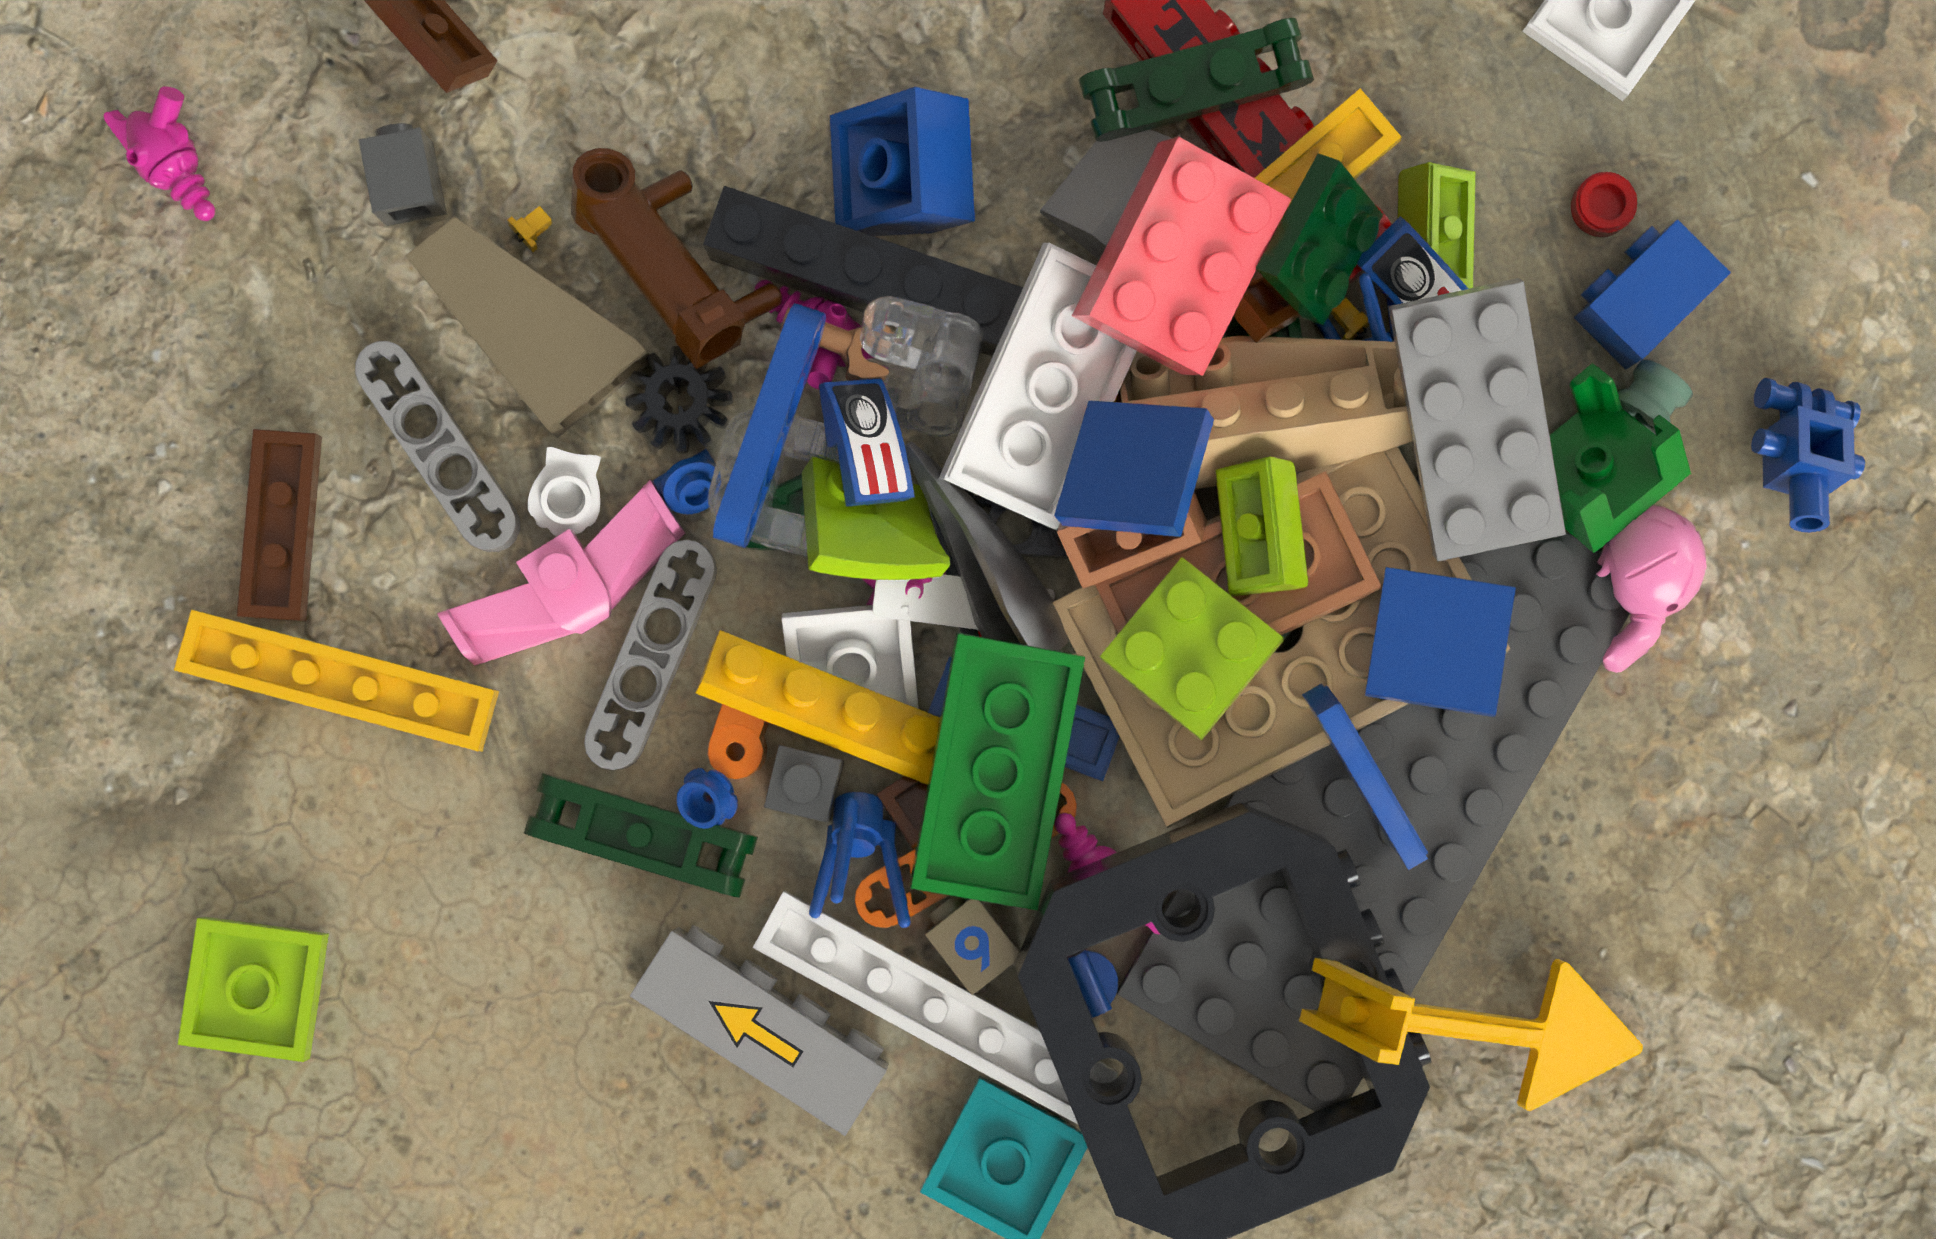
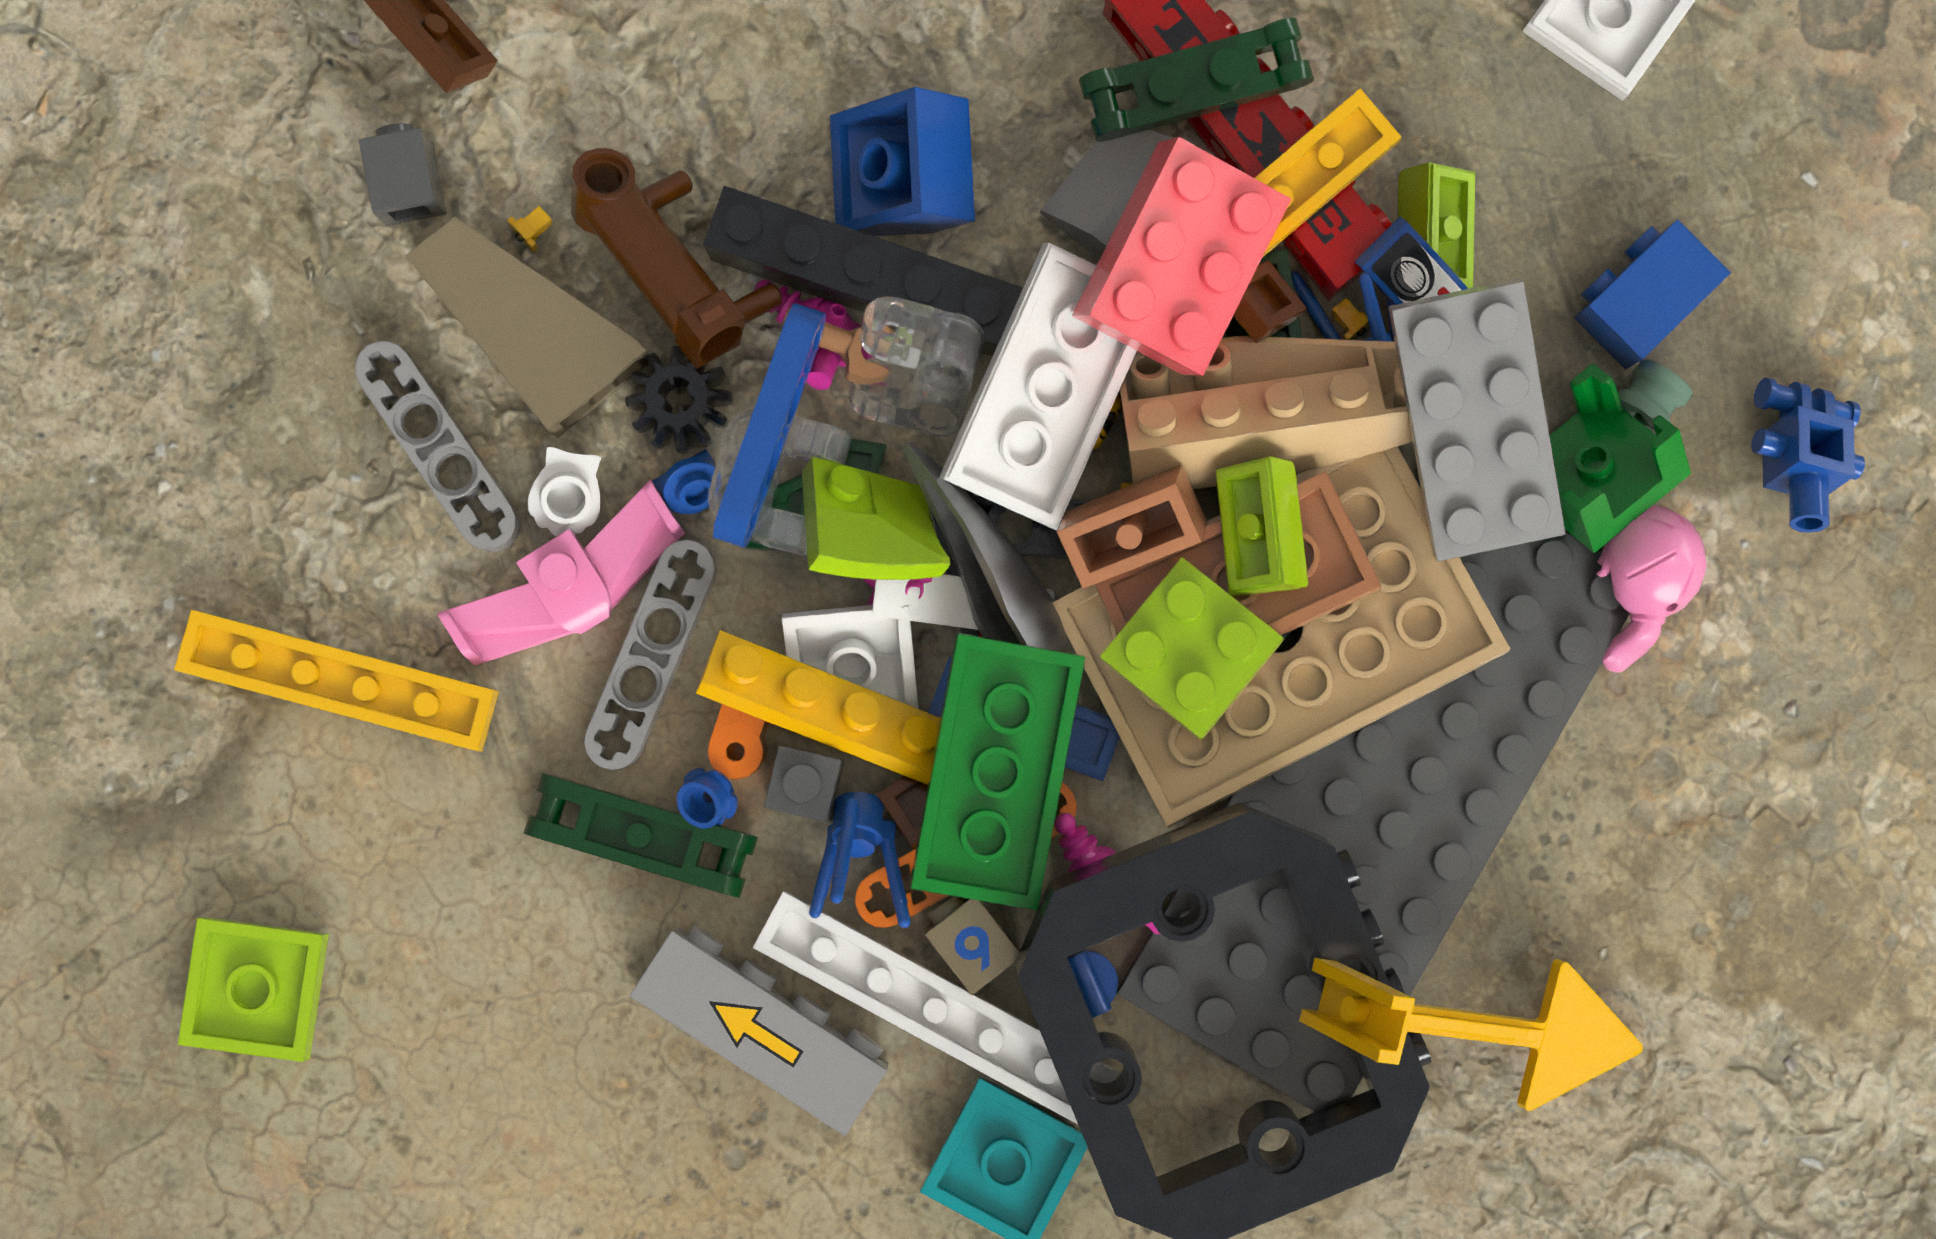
dark pink piece [104,86,216,221] -> none
reddish brown plate [237,429,322,622] -> none
slope [819,378,915,507] -> none
blue tile [1054,401,1214,537] -> none
dark green plate [1256,153,1383,326] -> none
blue tile [1302,683,1428,870] -> none
blue tile [1365,567,1516,717] -> none
red tile [1571,172,1638,237] -> none

